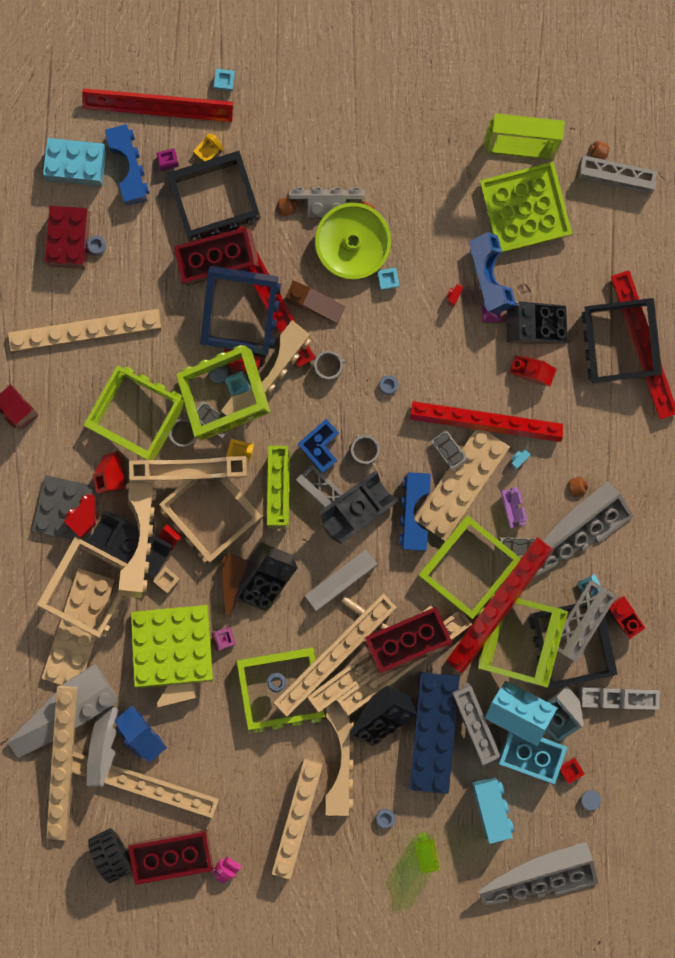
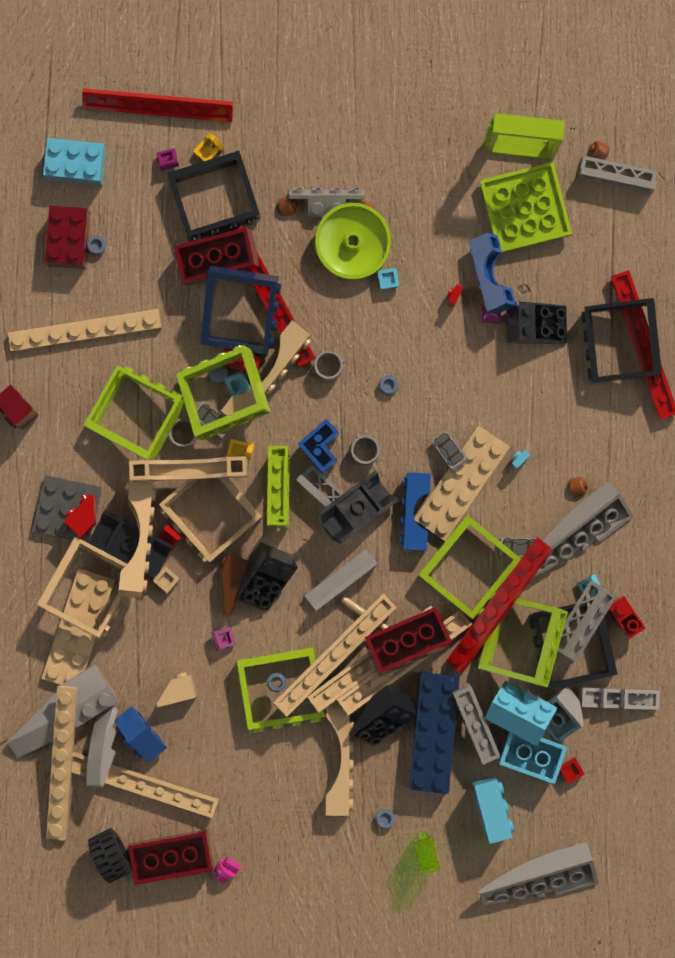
red slope [93,451,126,494] -> none
blue arch [105,124,150,206] -> none
lime plate [131,605,213,689] -> none
medium azure plate [214,69,235,91] -> none
tan arch [272,758,323,880] -> none
reddish brown slope [285,280,345,324] -> none
red plate [410,401,563,442] -> none
medium lavender hinge [501,487,527,528] -> none
red slope [509,355,557,387] -> none
sand blue tile [581,790,601,810] -> none

